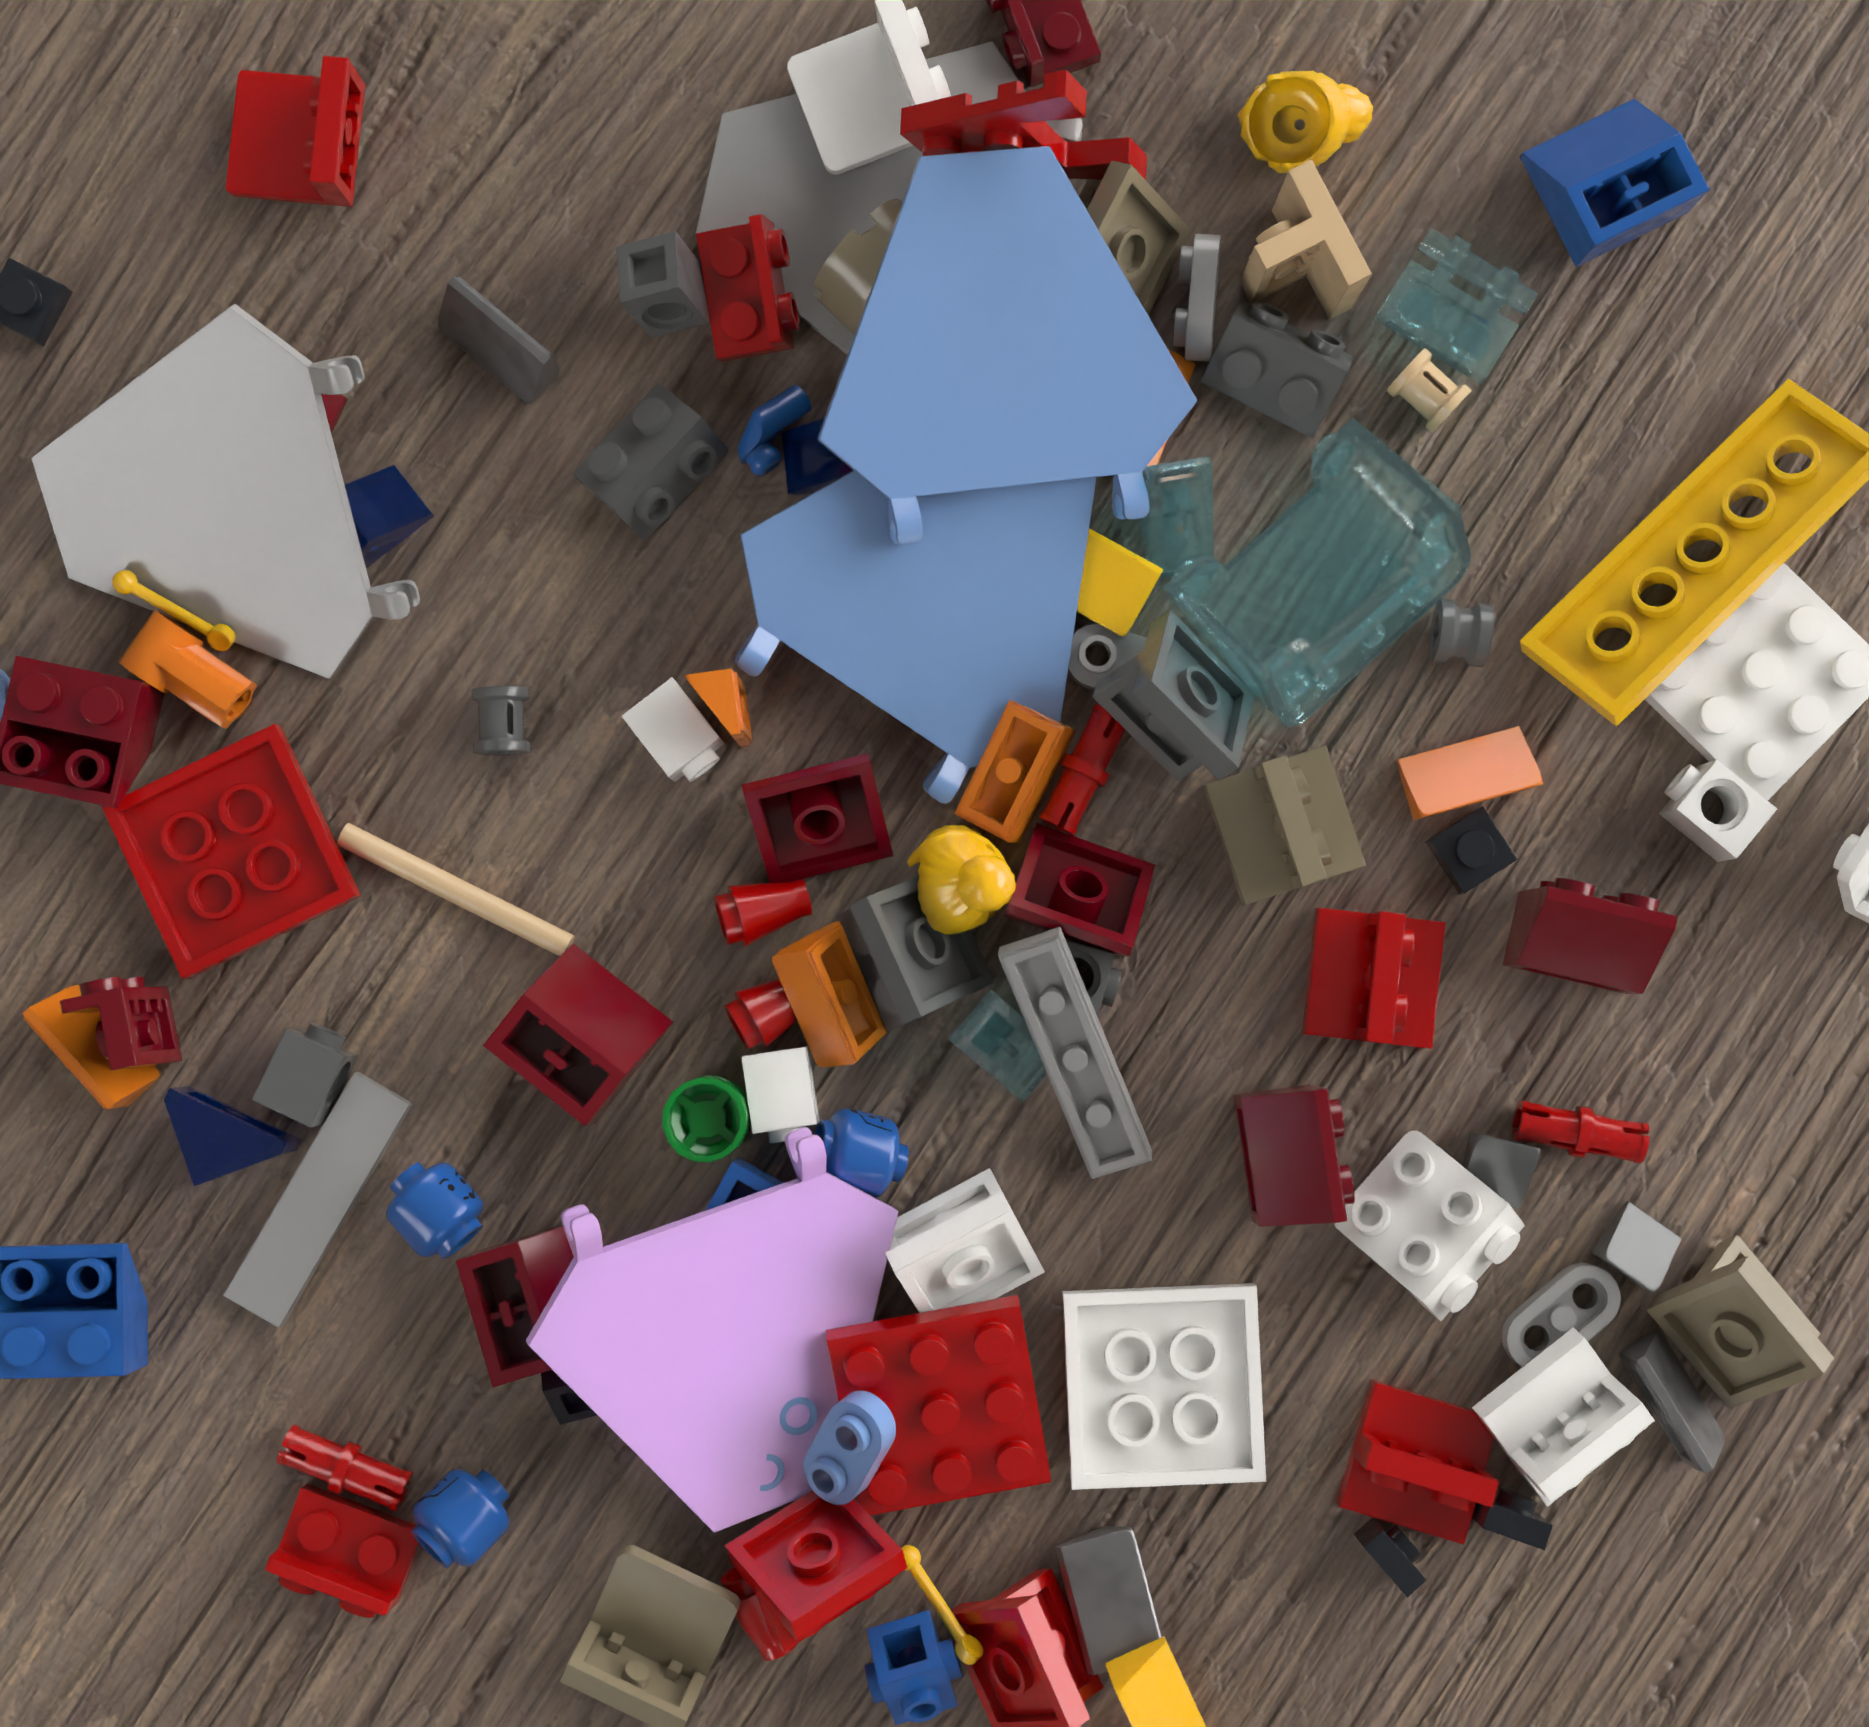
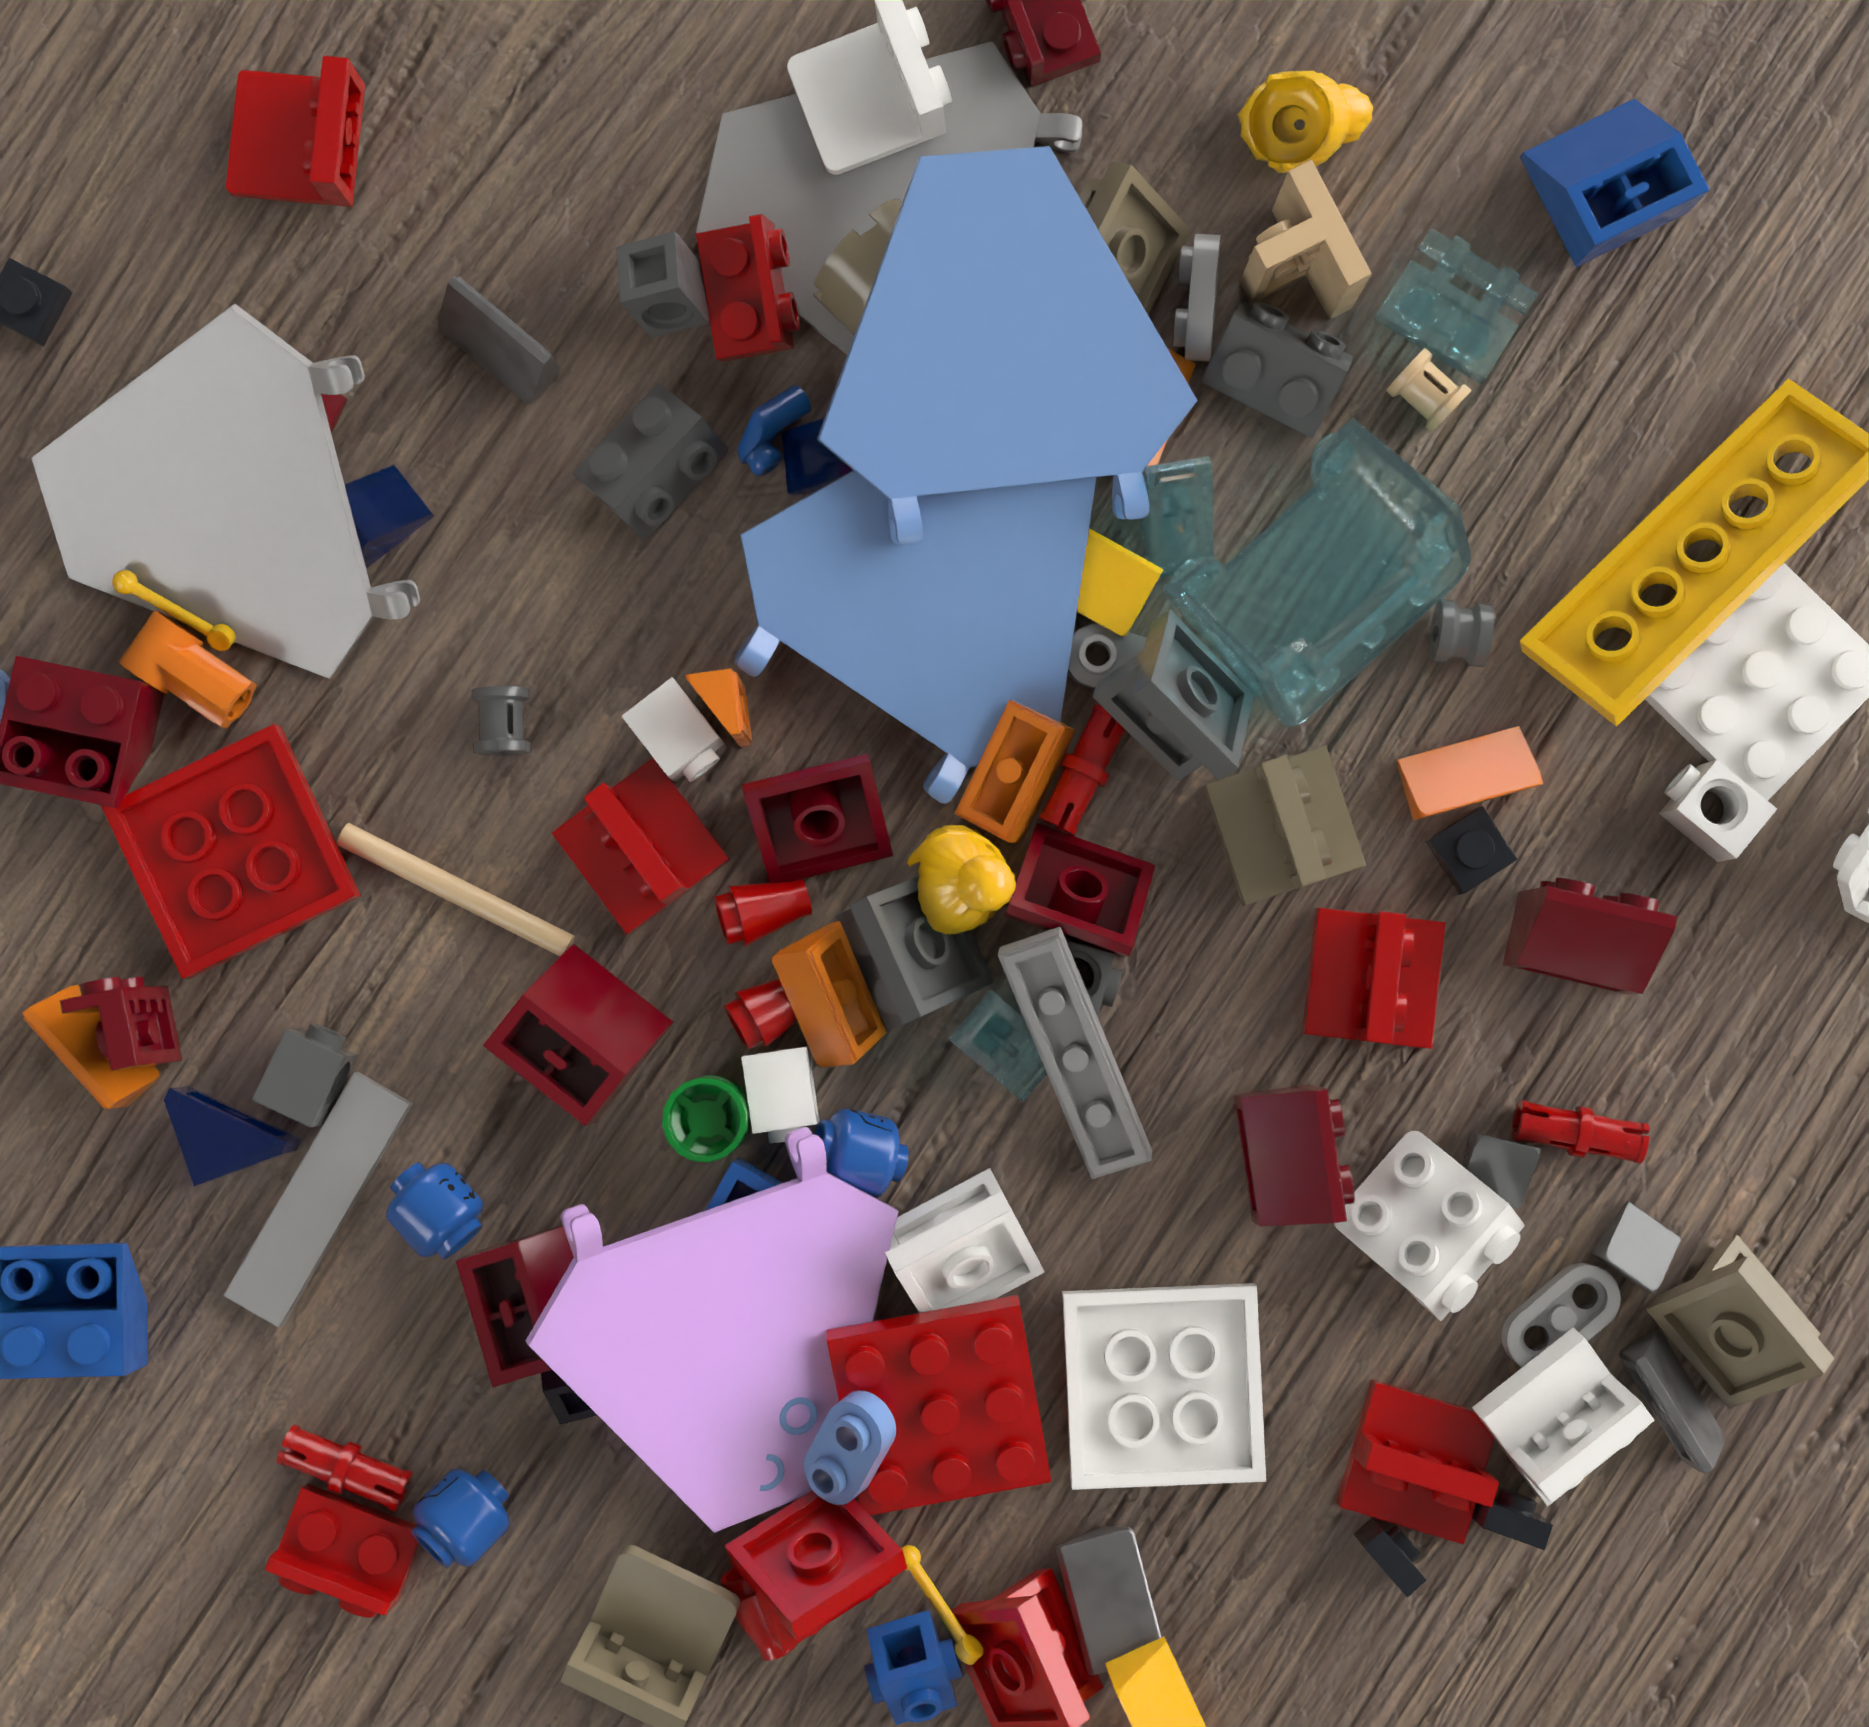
red wing [900,70,1147,180] -> none
none -> red bracket [551,758,731,935]

